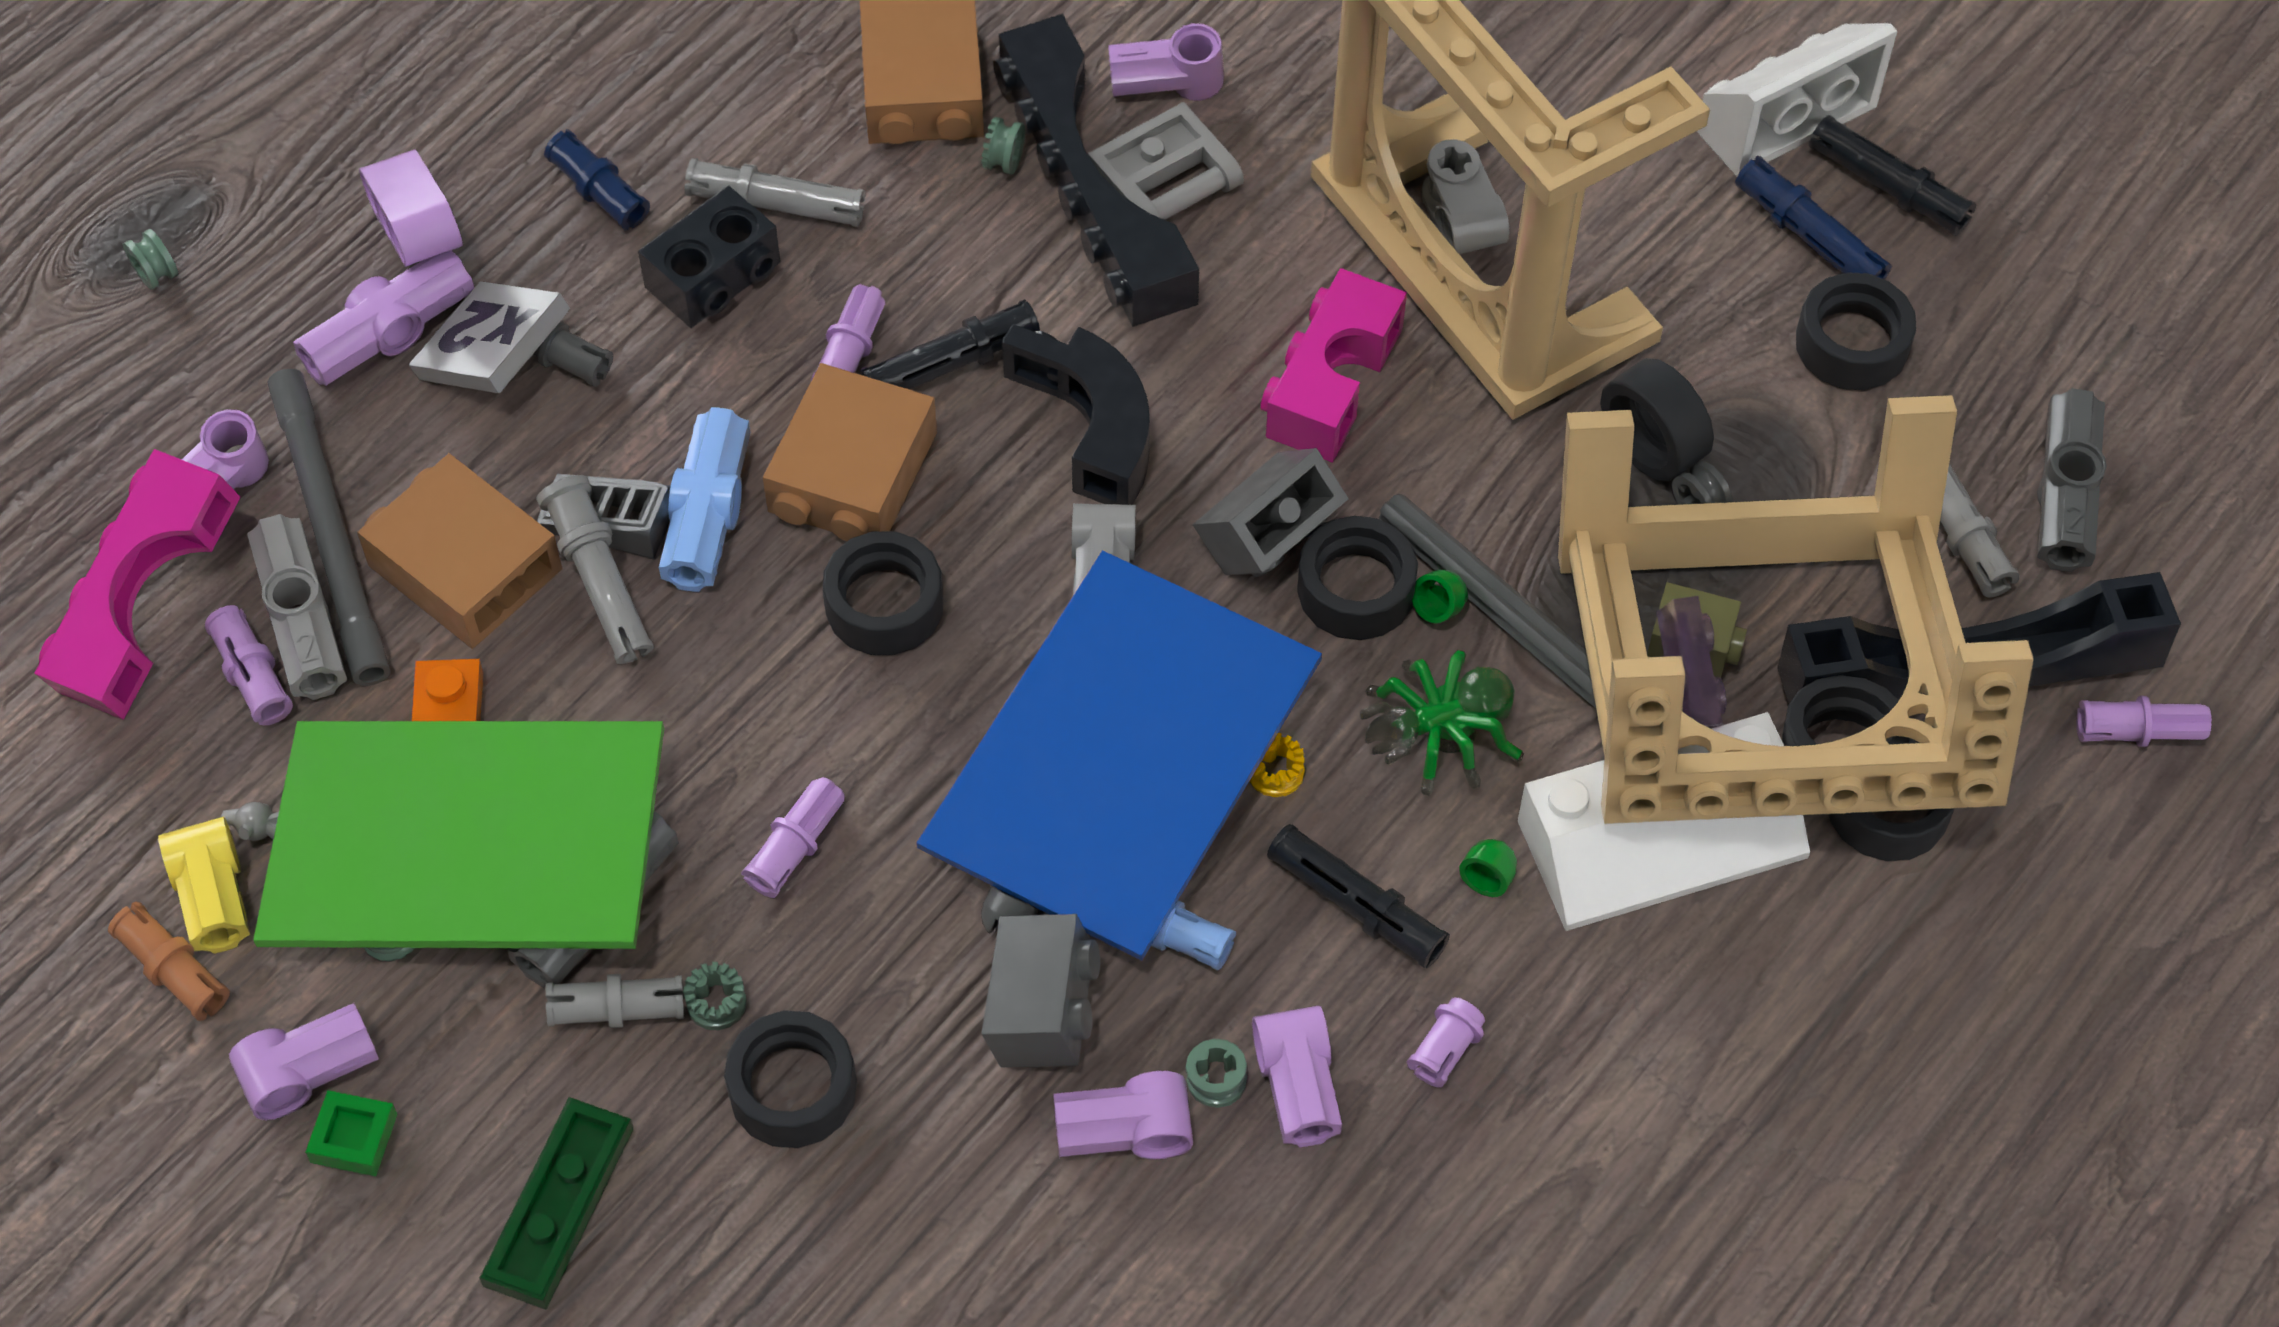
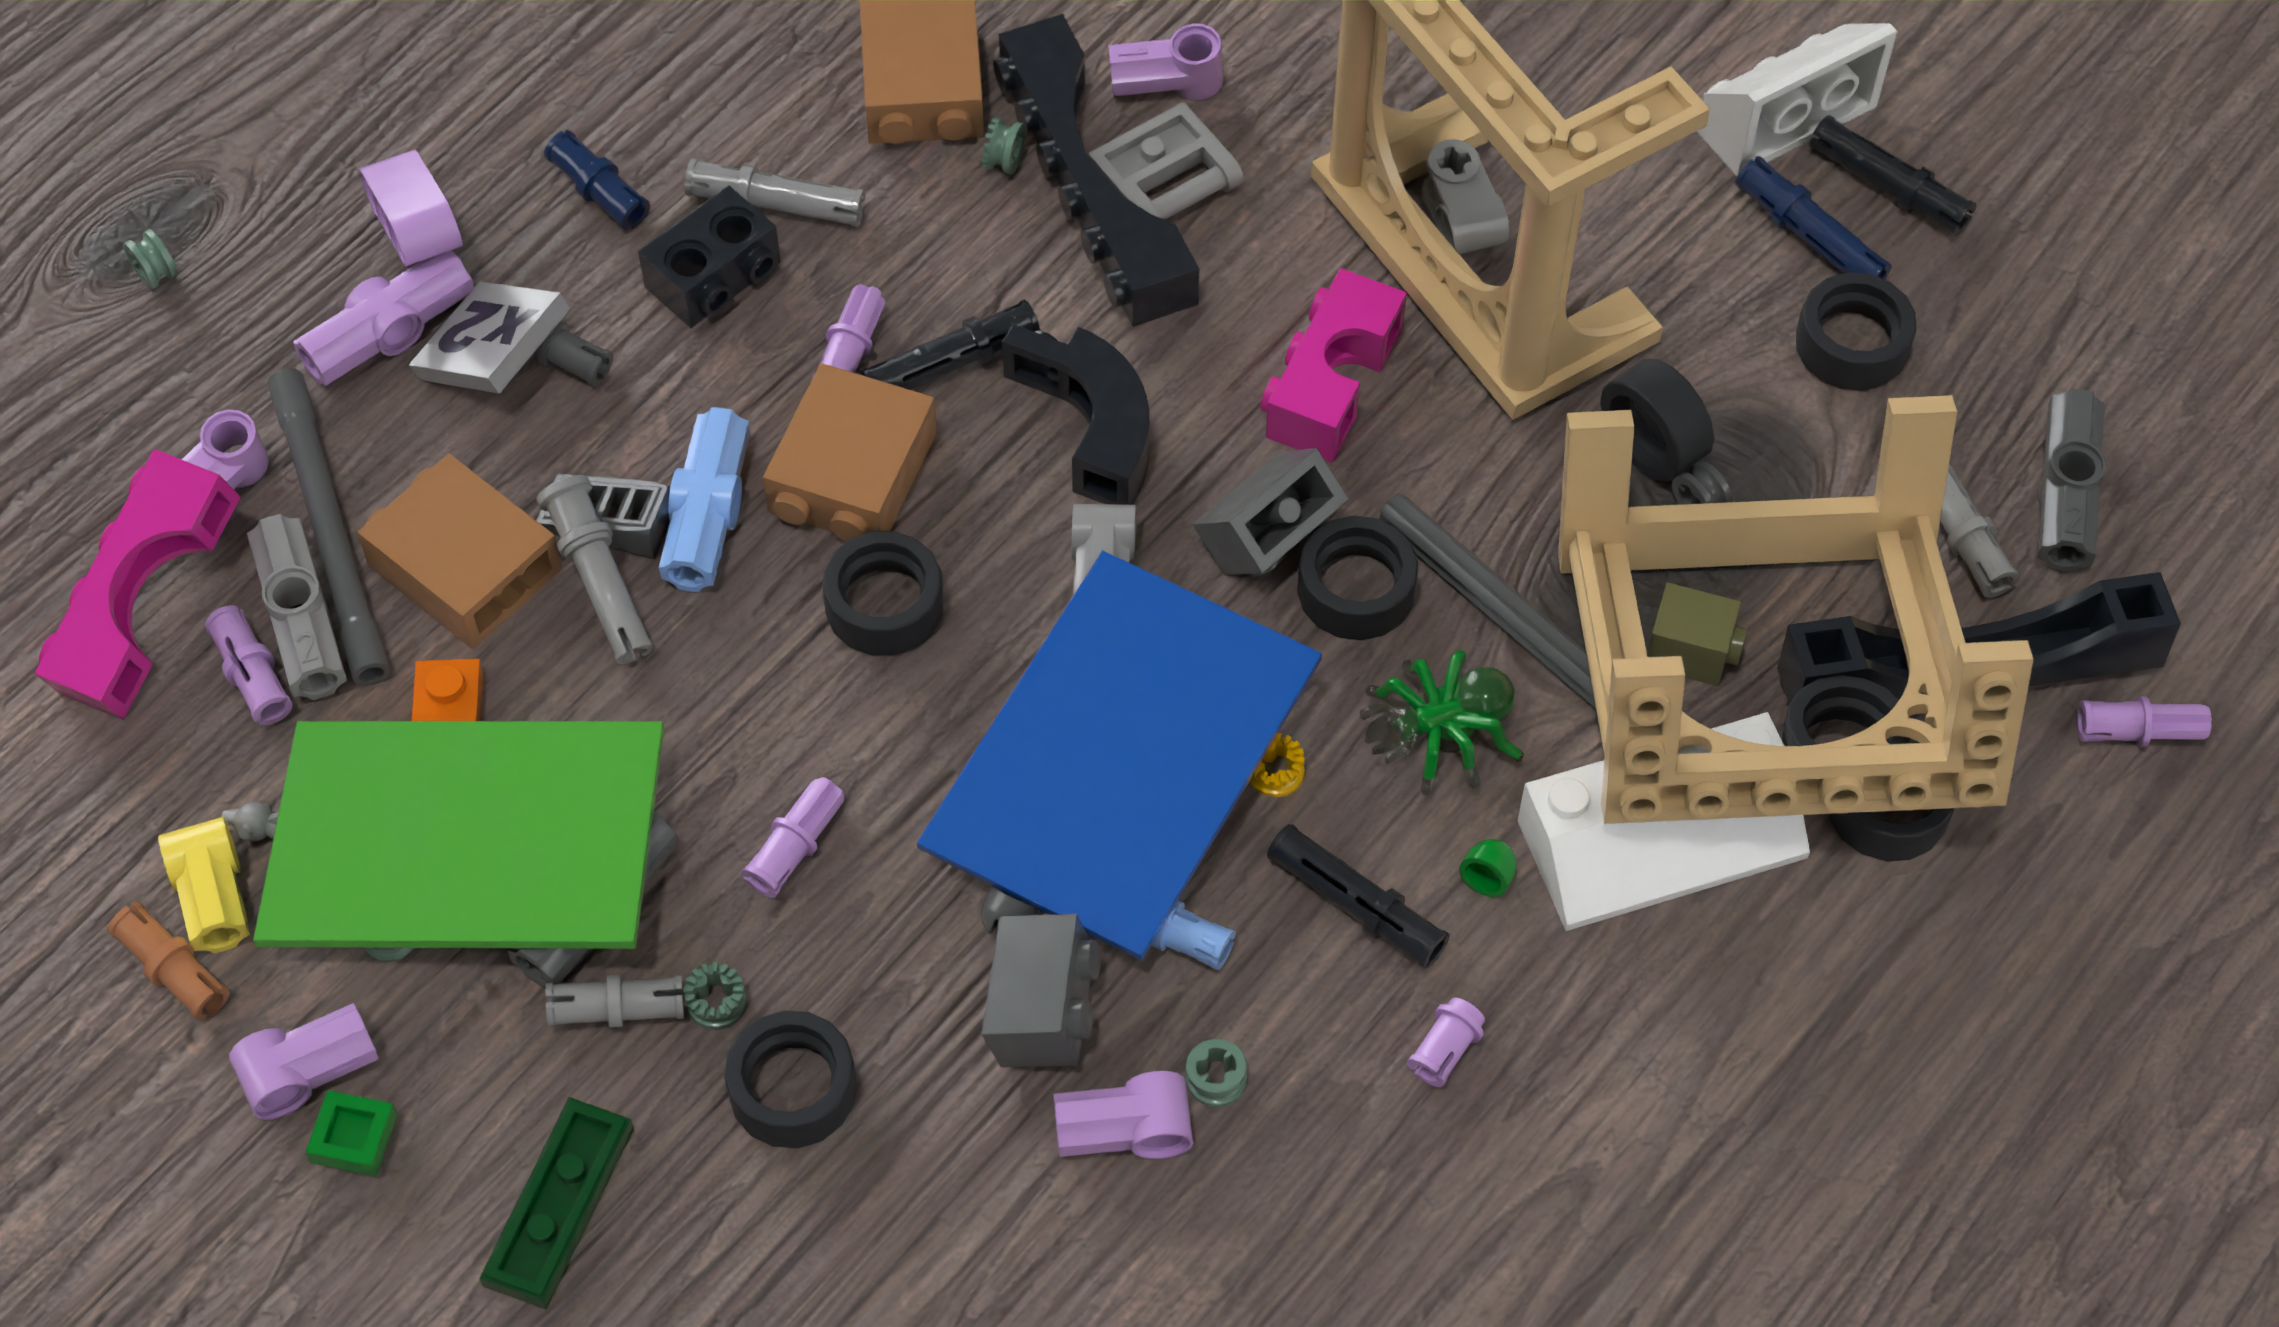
lavender piece [1252,1006,1342,1147] -> none
green hinge [1412,570,1468,623] -> none
clear purple plate [1656,596,1727,729] -> none

